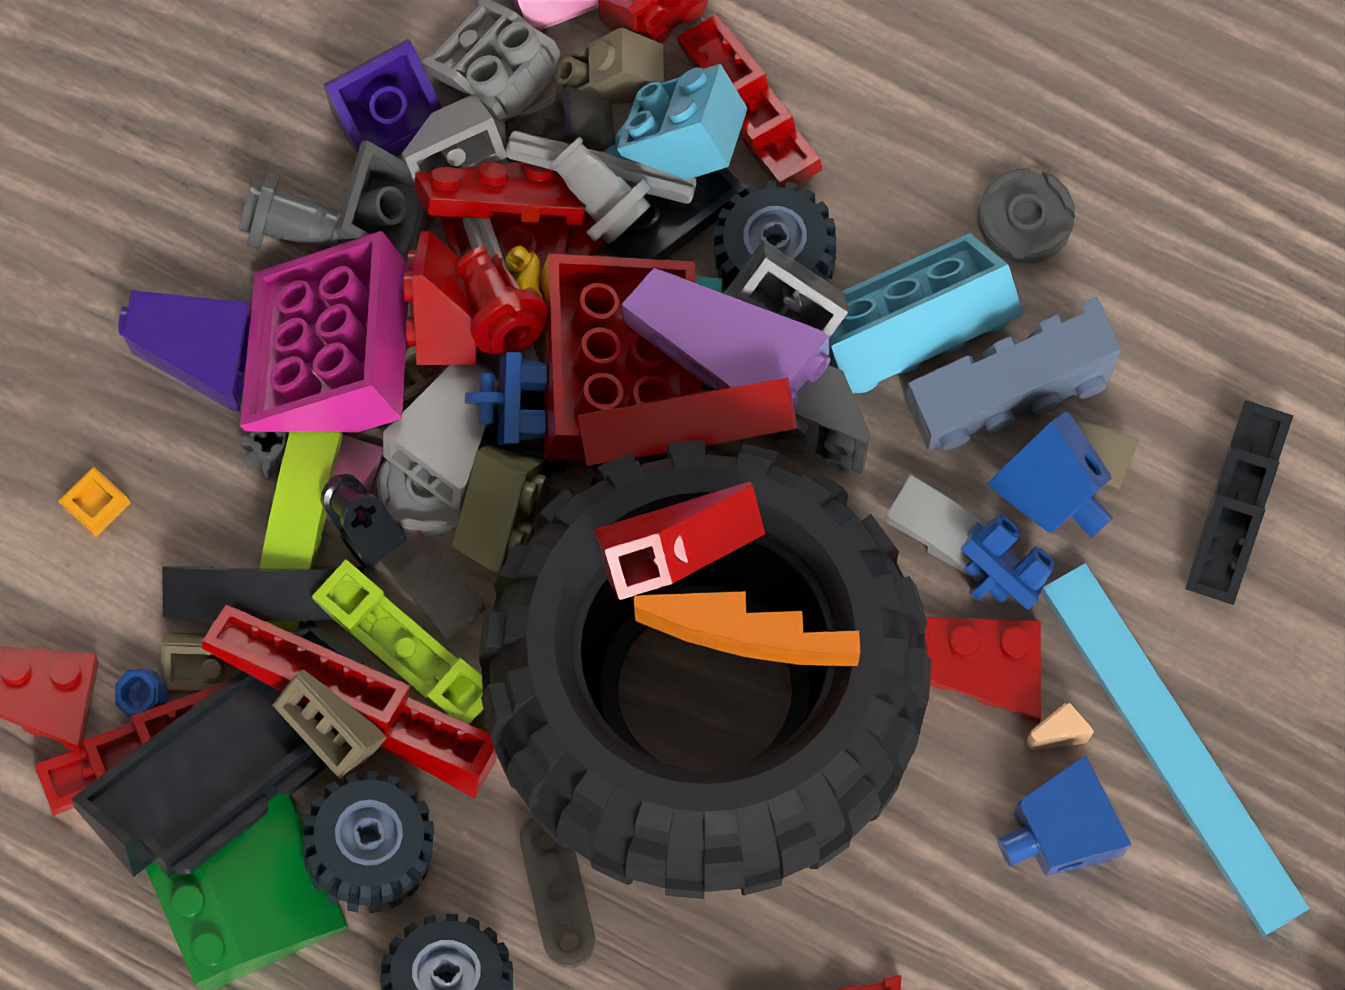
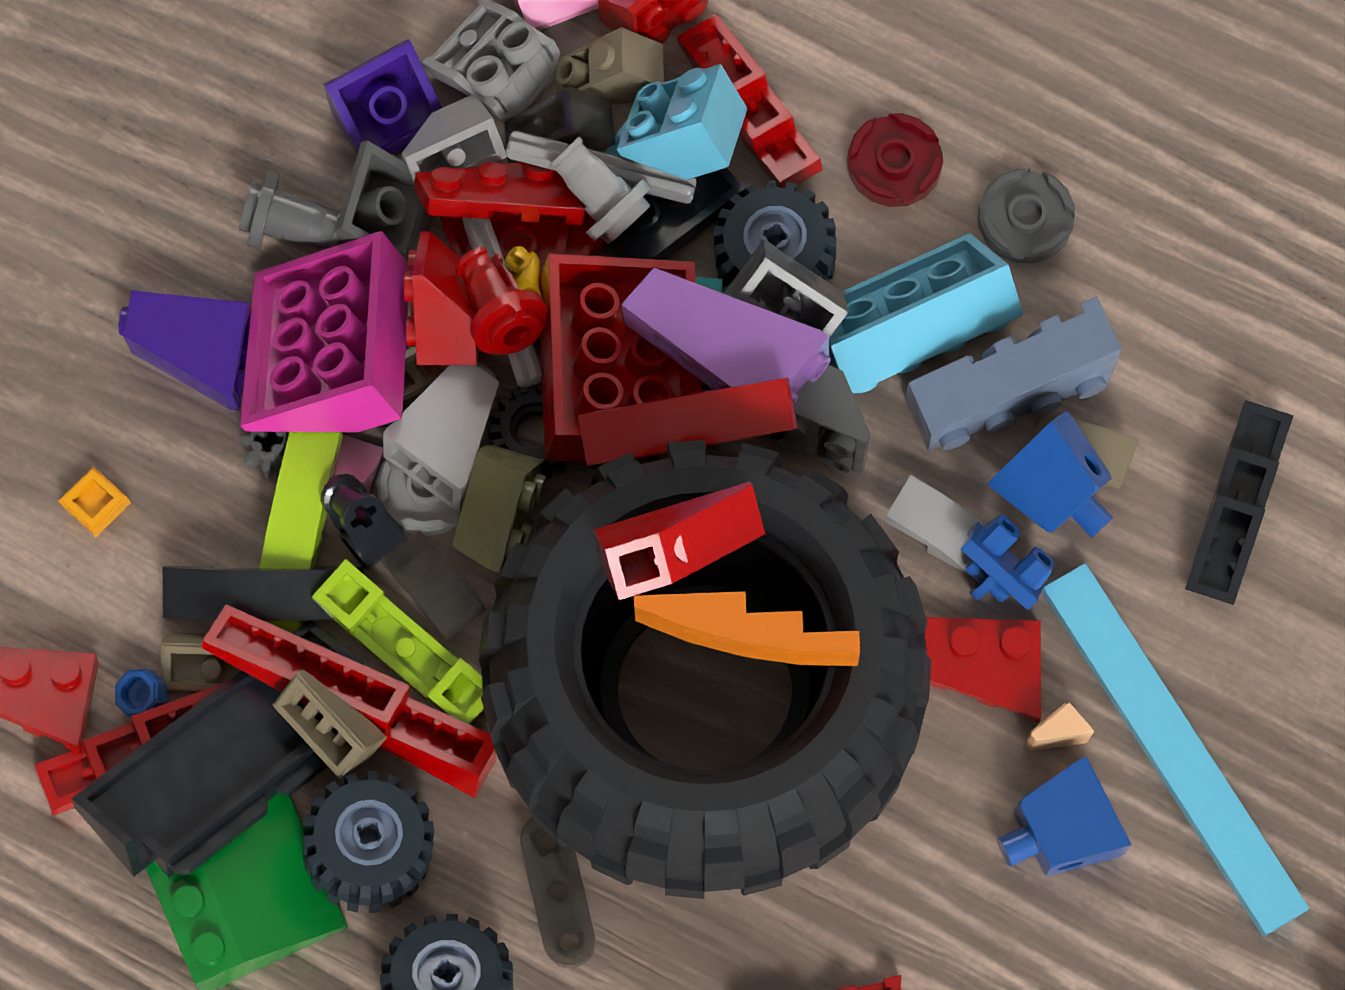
blue hips [465,352,547,447] -> none
none -> dark red tile [847,113,944,207]

